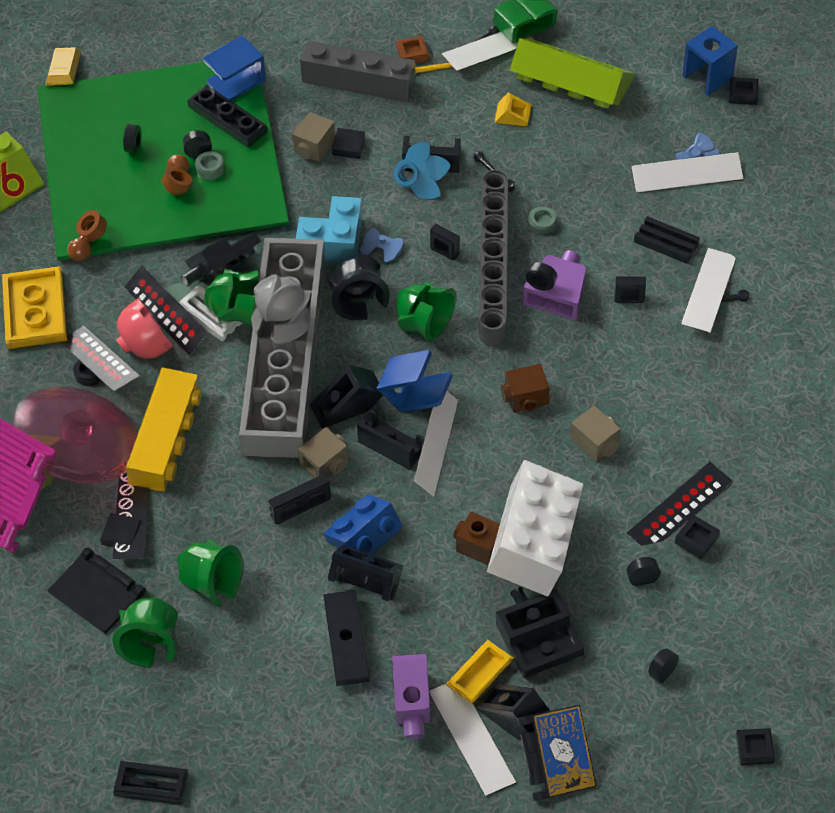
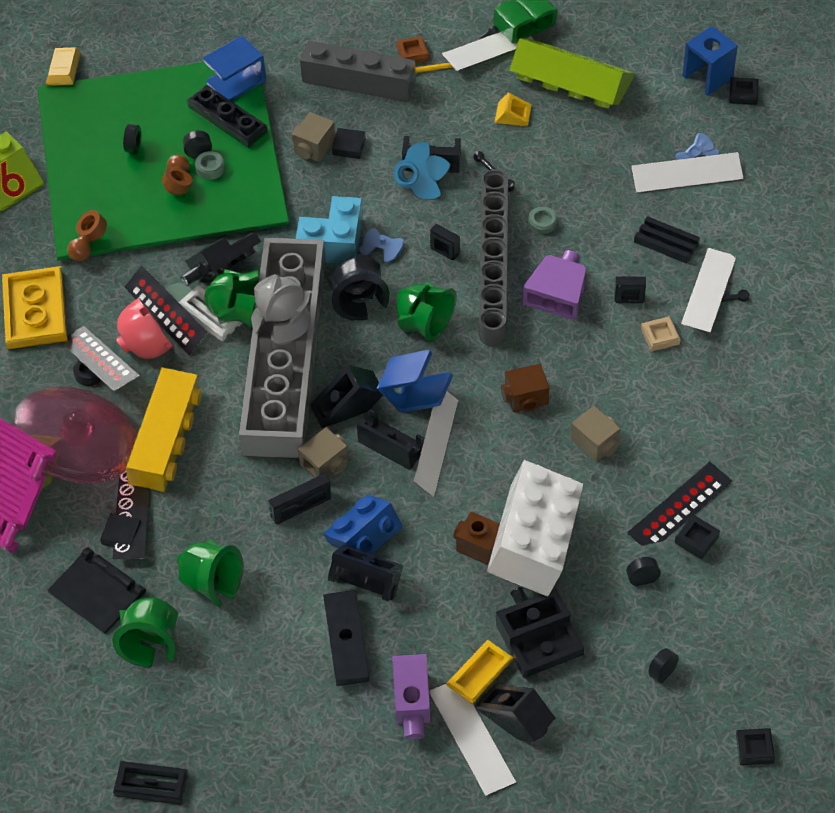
piece [517,705,596,801] -> none
black tile [526,262,558,291] -> none
none -> tan tile [641,316,680,352]

